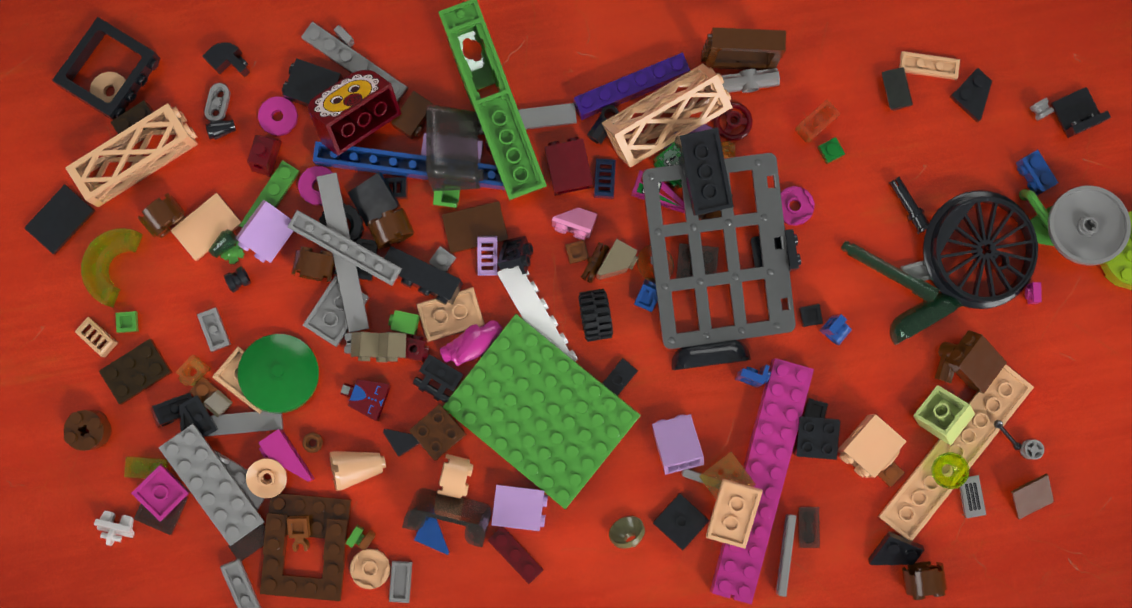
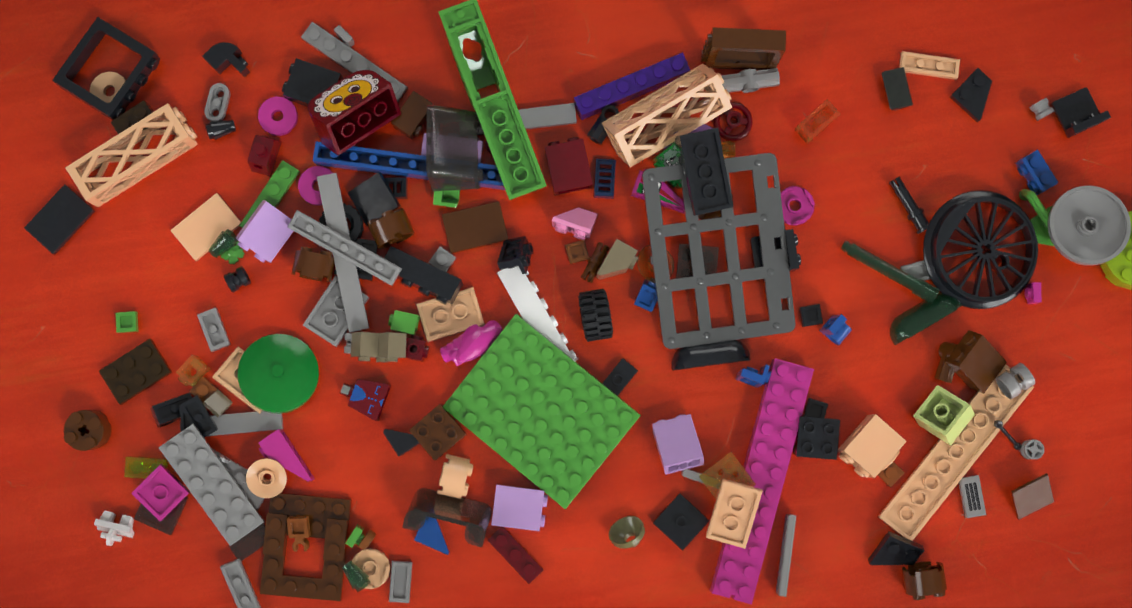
light nougat slope [75,317,118,357] -> none
clear neon green brick [81,228,143,307] -> none
reddish brown brick [138,193,186,238] -> none
dark orange plate [302,433,323,453] -> none
light nougat cone [329,451,386,491] -> none
black plate [412,354,464,403] -> none
lavender slope [477,236,497,276] -> none
clear smoke plate [798,507,820,548] -> none
green plate [818,137,845,164] -> none
clear neon green piece [931,452,969,489] -> none
none -> clear green cone [342,561,371,592]
none -> light grey wheel [996,363,1036,400]

